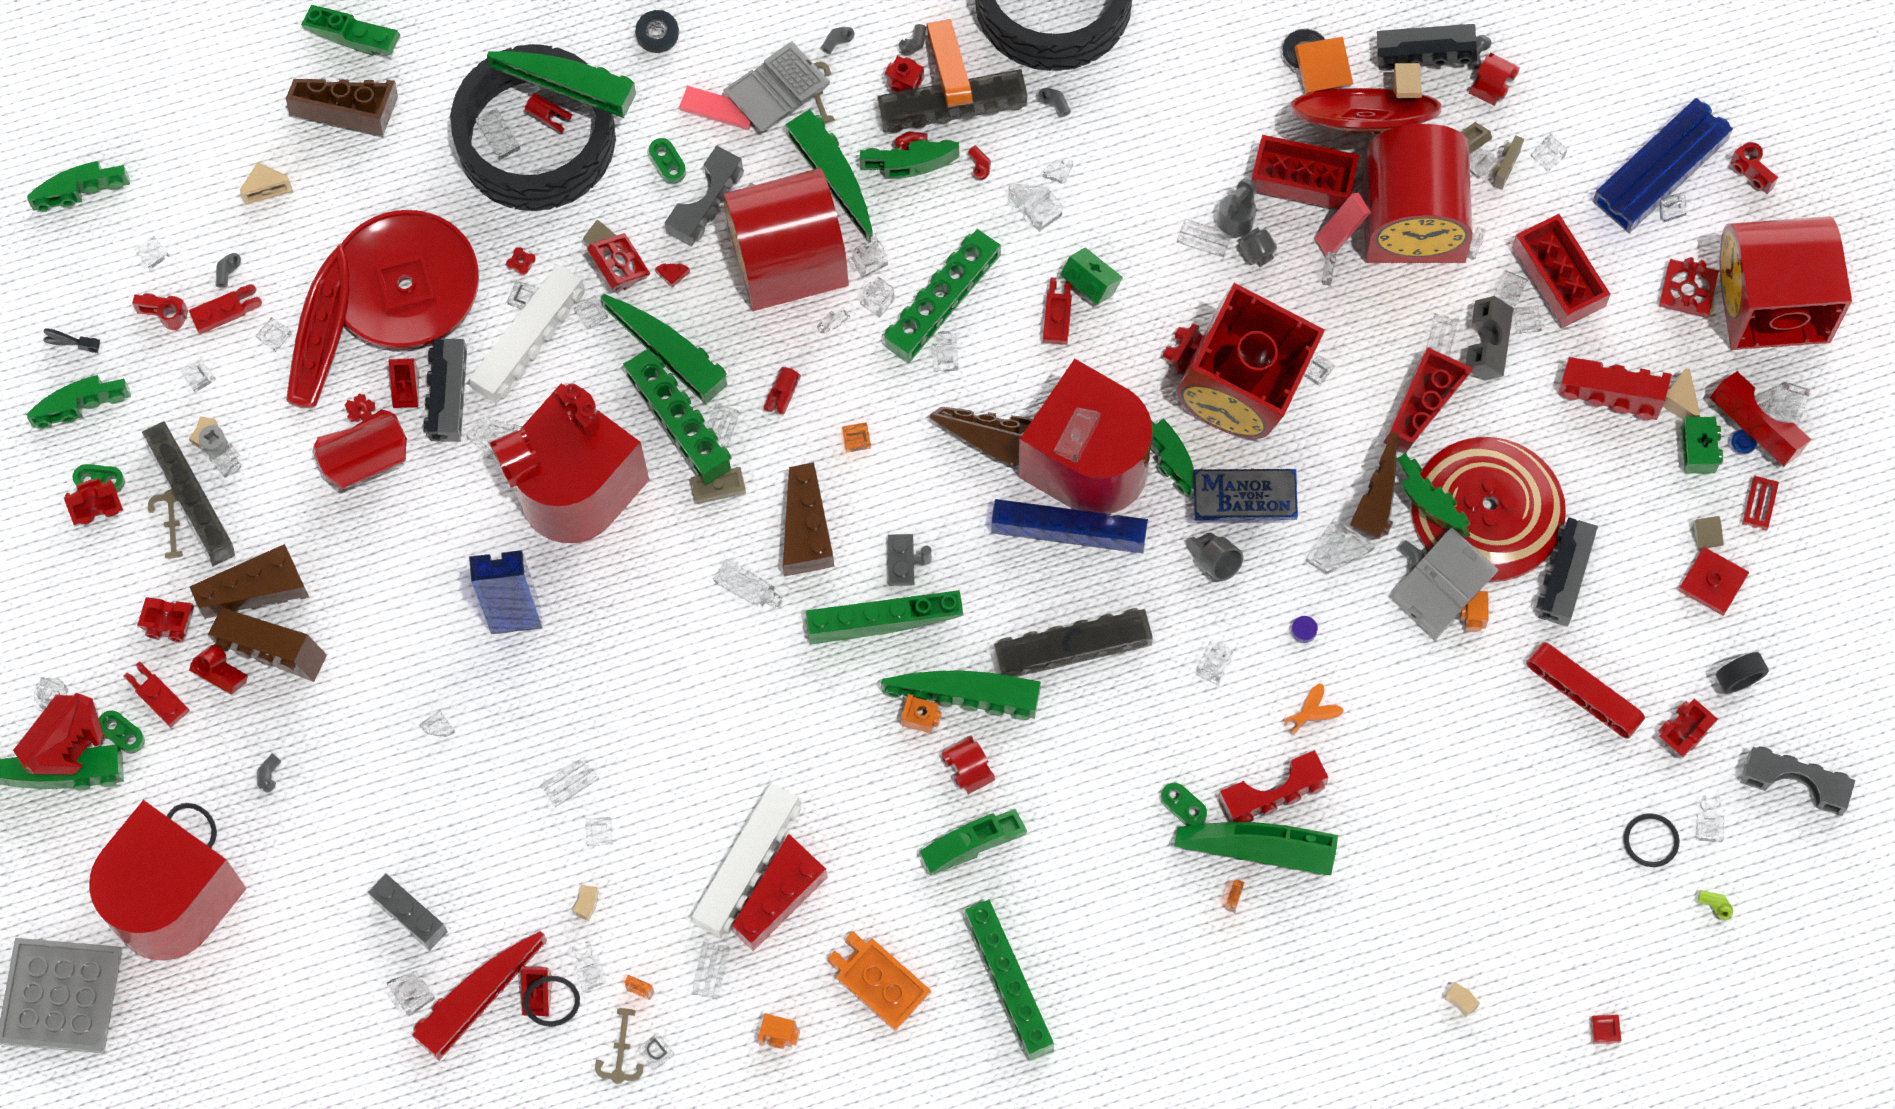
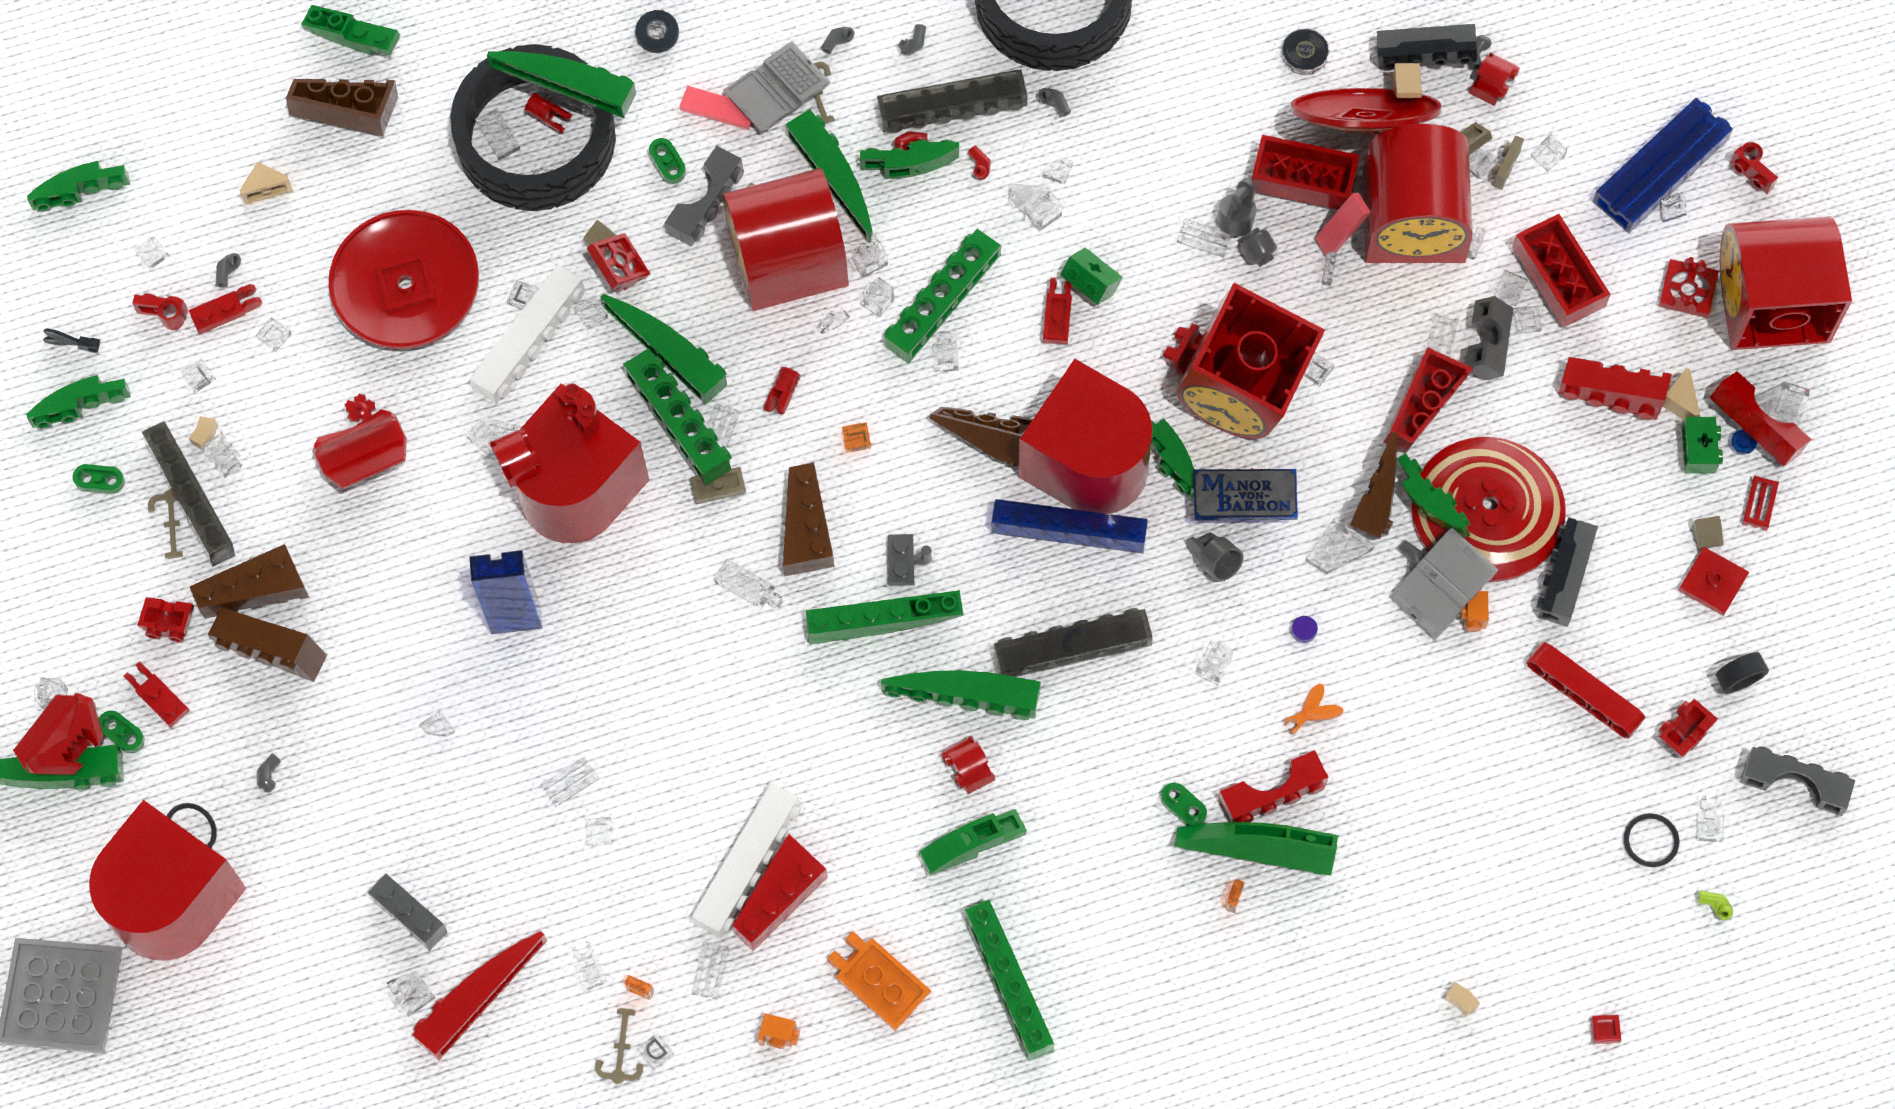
red cylinder [64,479,123,525] -> none
red plate [189,645,248,695] -> none
light grey wheel [199,425,228,456] -> none
red piece [286,244,350,408] -> none
red slope [388,358,419,408] -> none
piece [424,339,467,442] -> none
red plate [506,247,536,275] -> none
red slope [521,966,552,1016] -> none
black tyre [523,976,580,1027] -> none
tan piece [572,885,599,922] -> none
red tile [654,263,690,288] -> none
red brick [885,55,924,98] -> none
orange brick [901,694,942,734] -> none
orange beam [926,19,973,107] -> none
clear slope [1053,408,1100,463] -> none
orange tile [1294,36,1354,94] -> none

